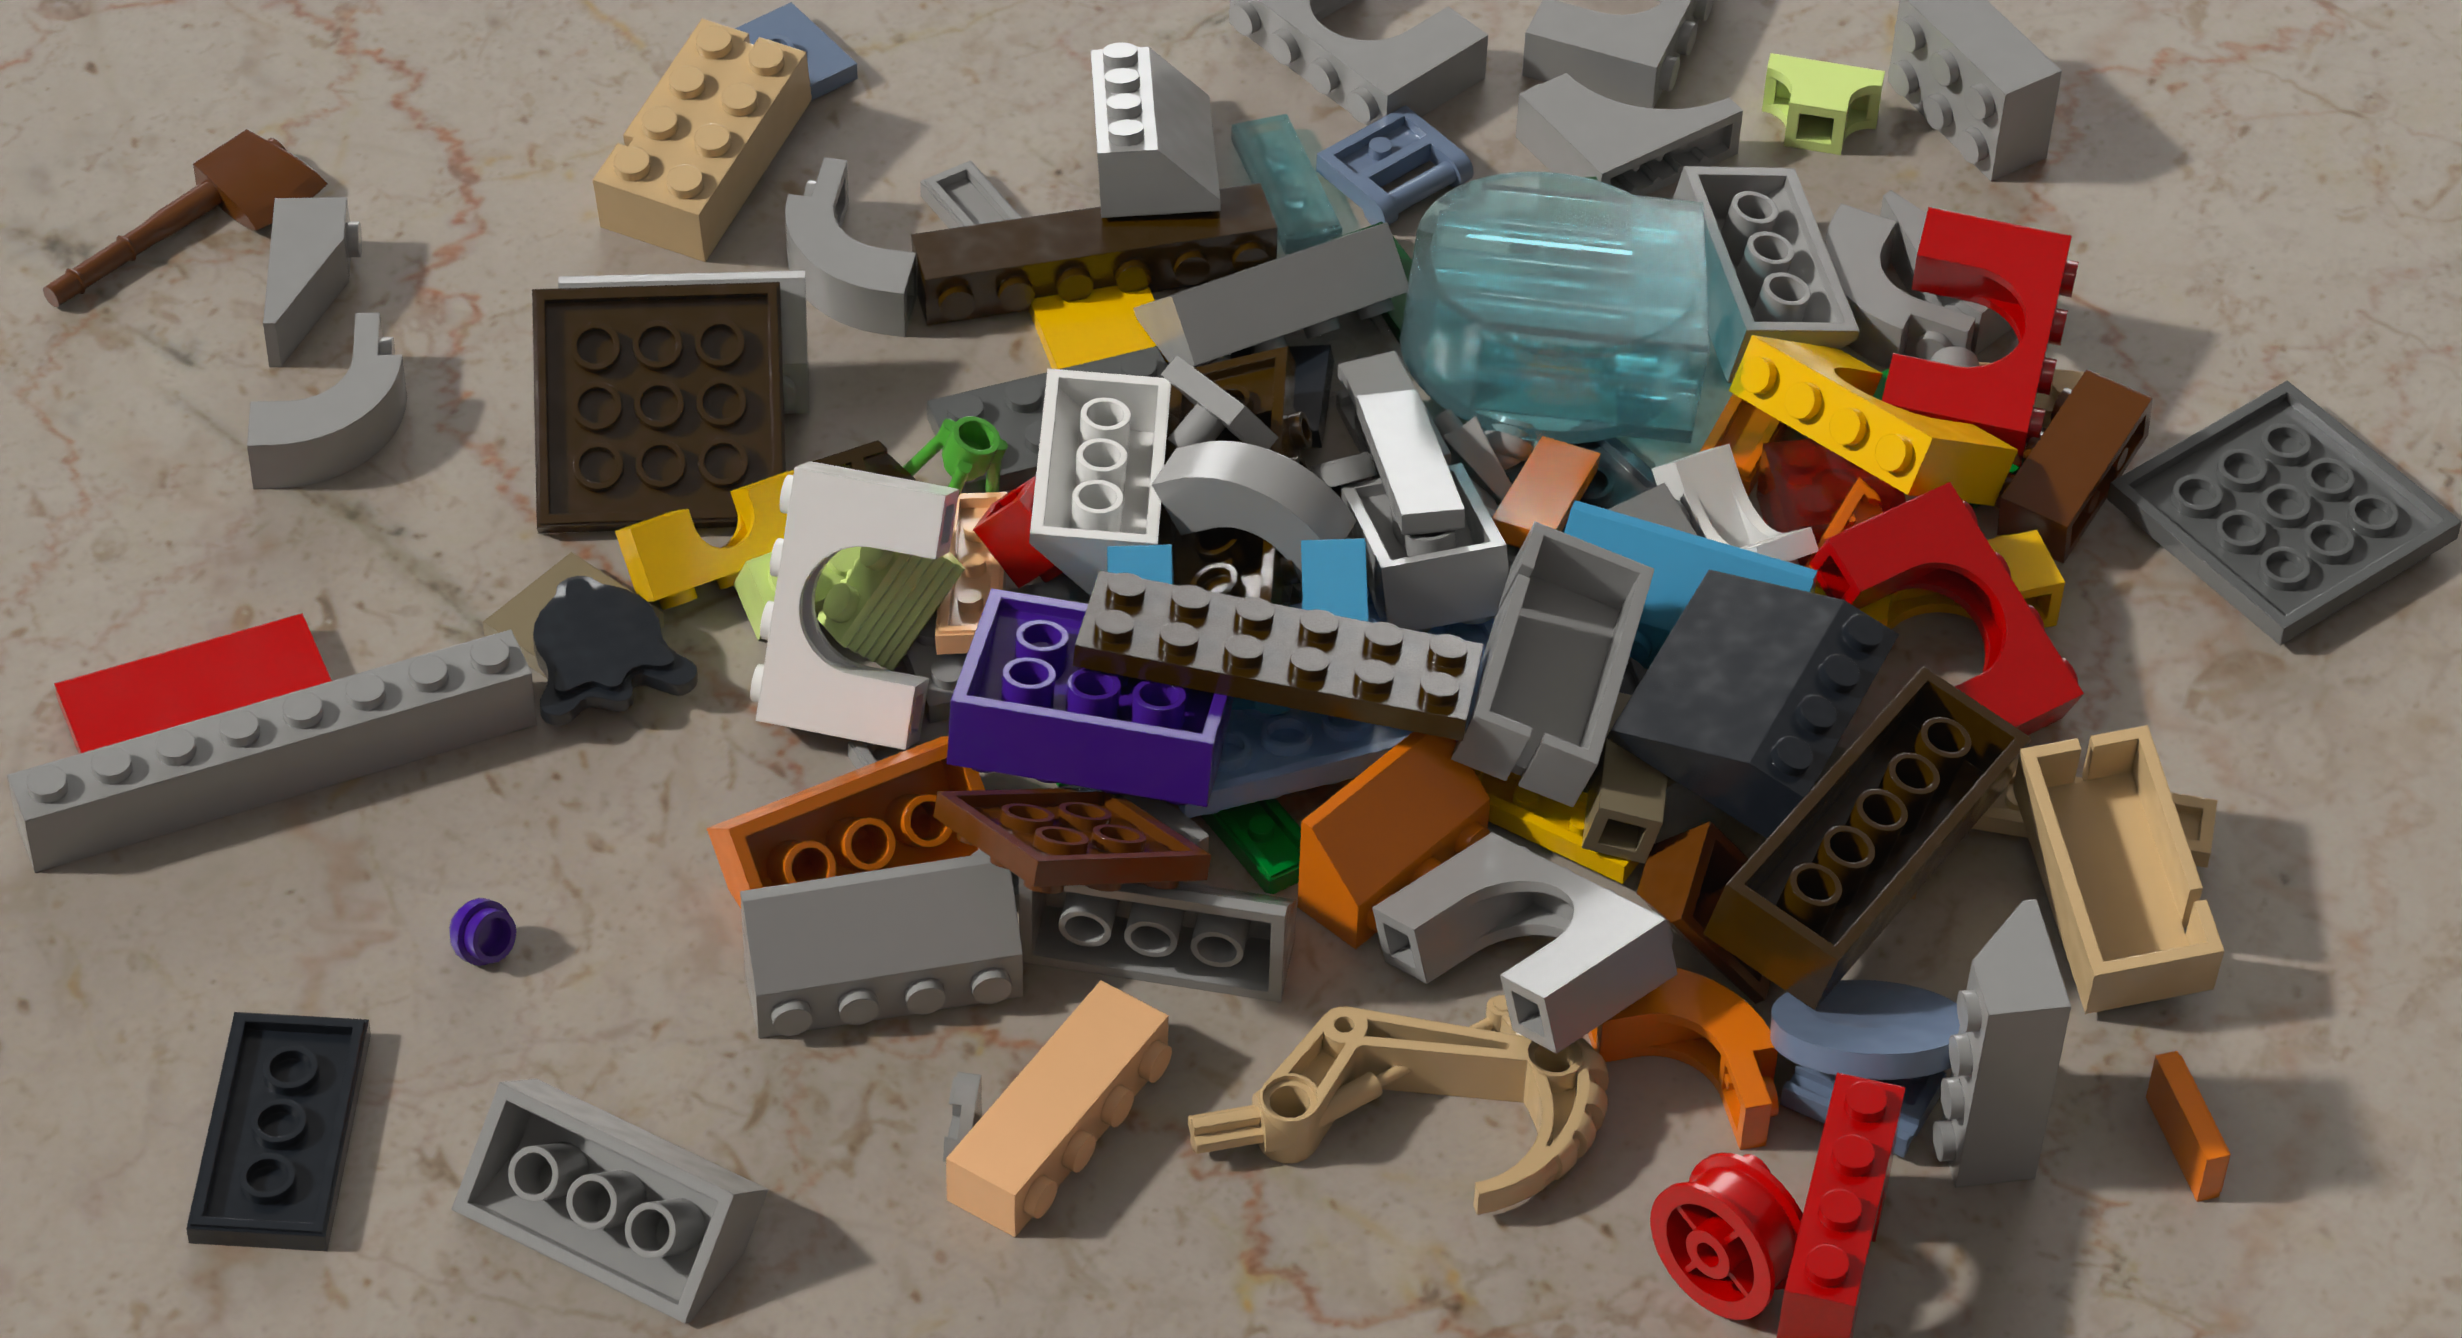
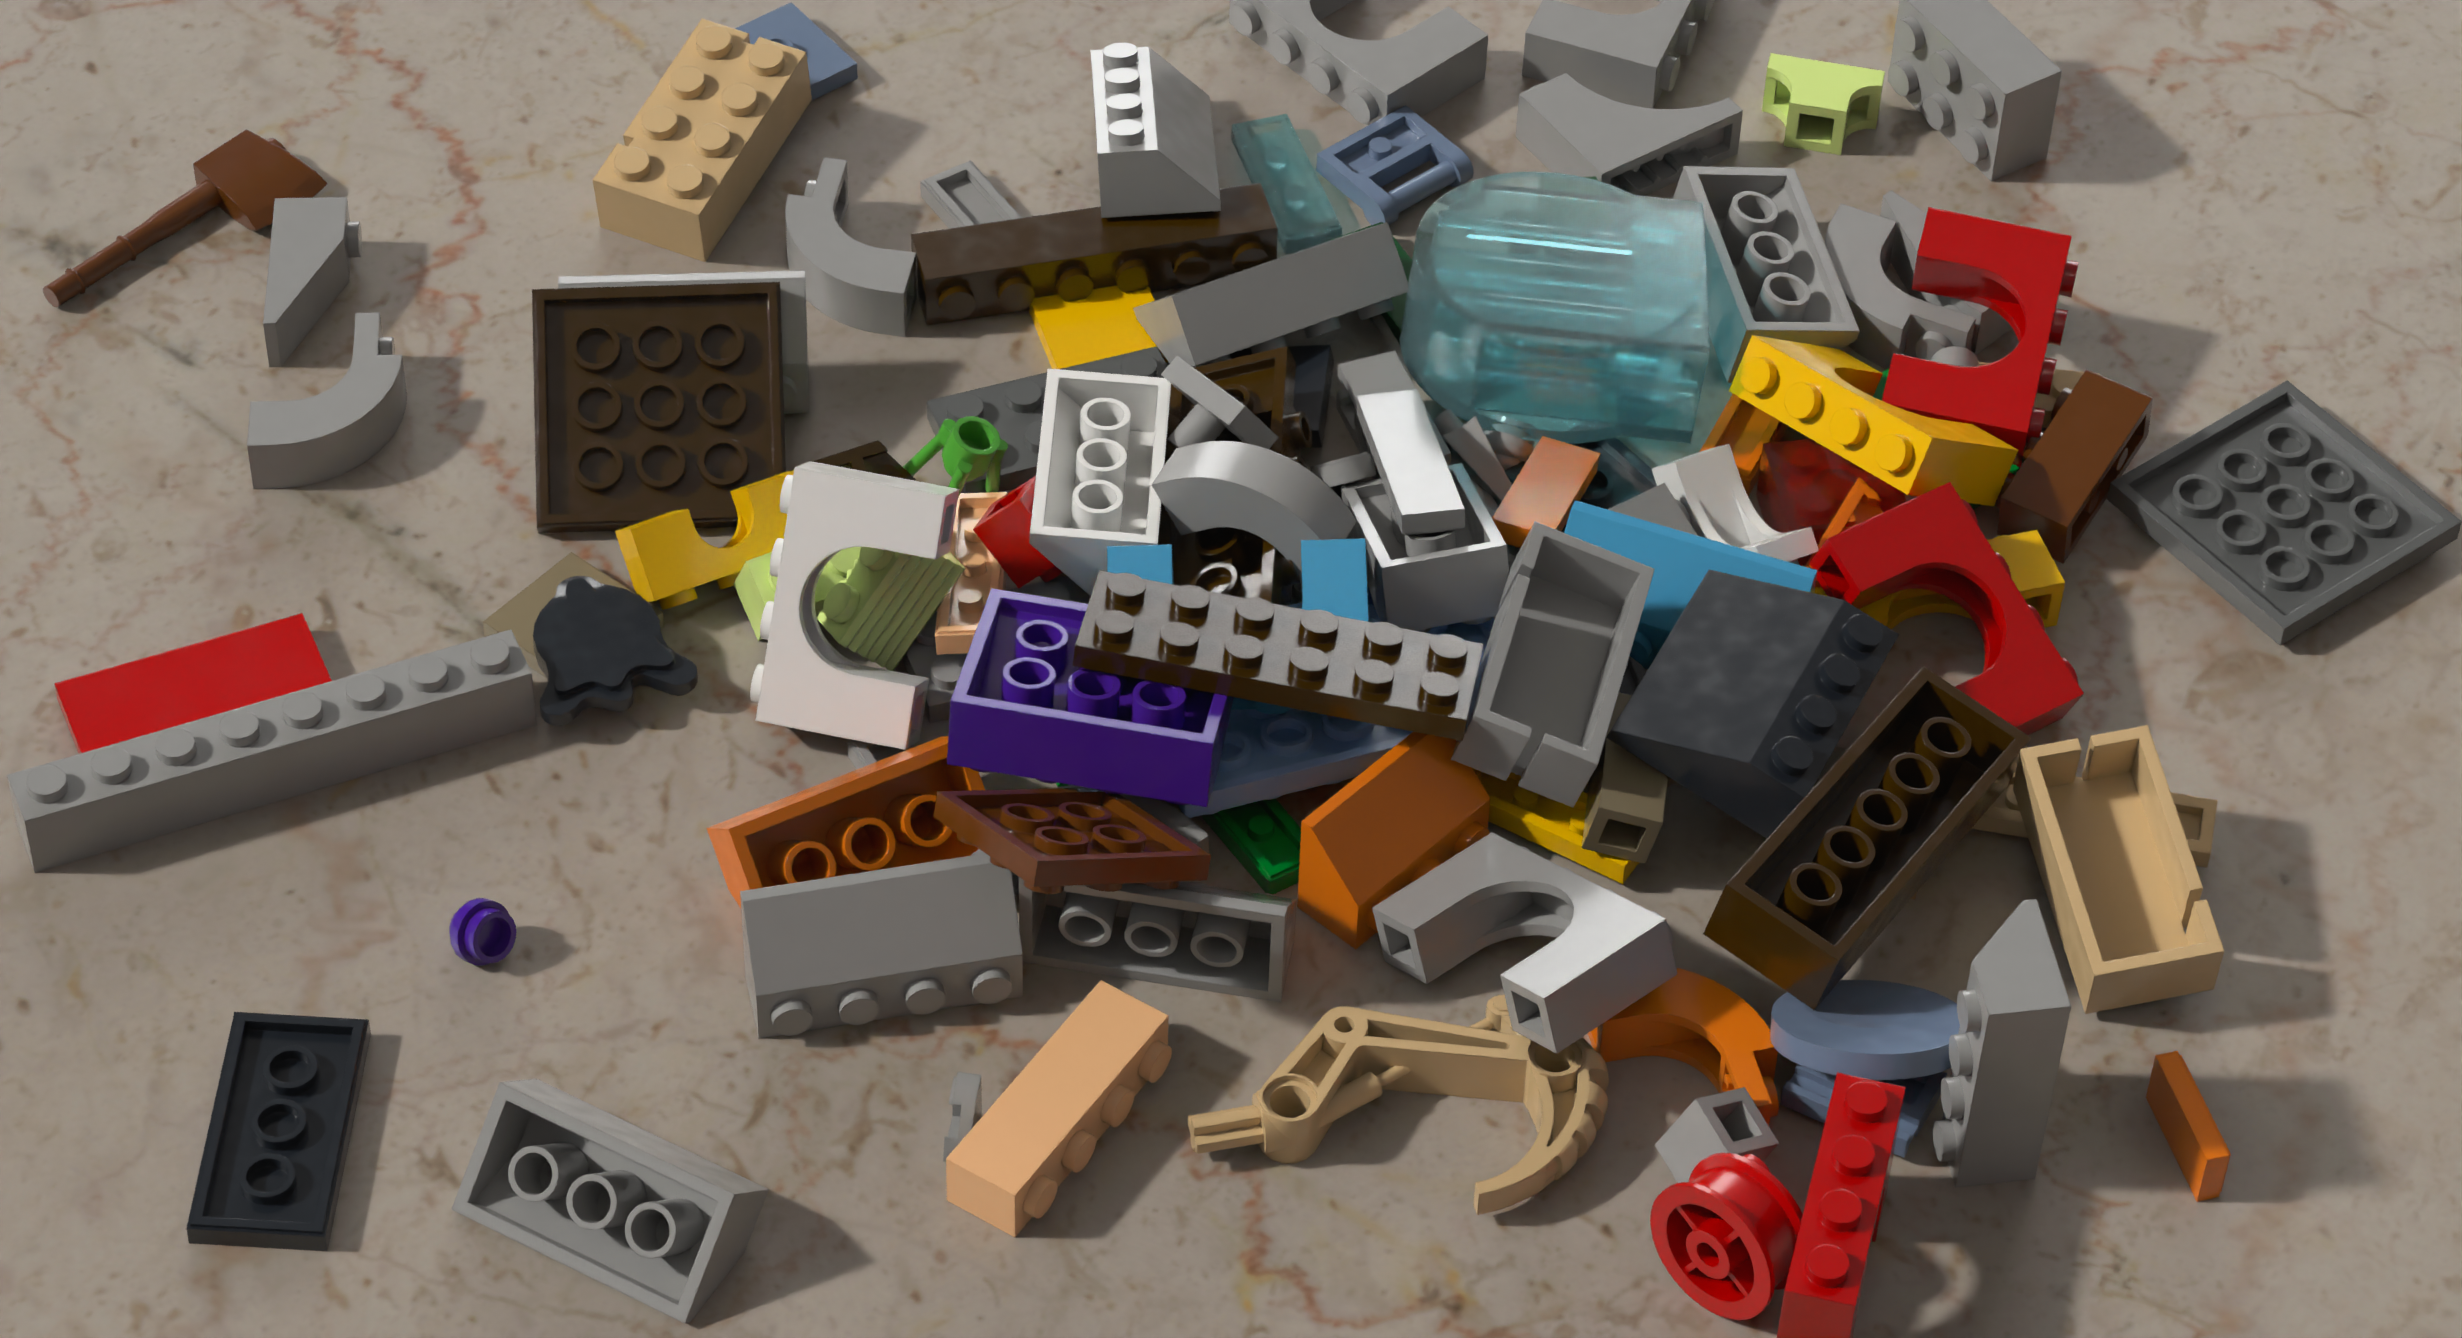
reddish brown slope [1636,821,1771,1004] -> none
none -> light grey brick [1655,1087,1779,1183]

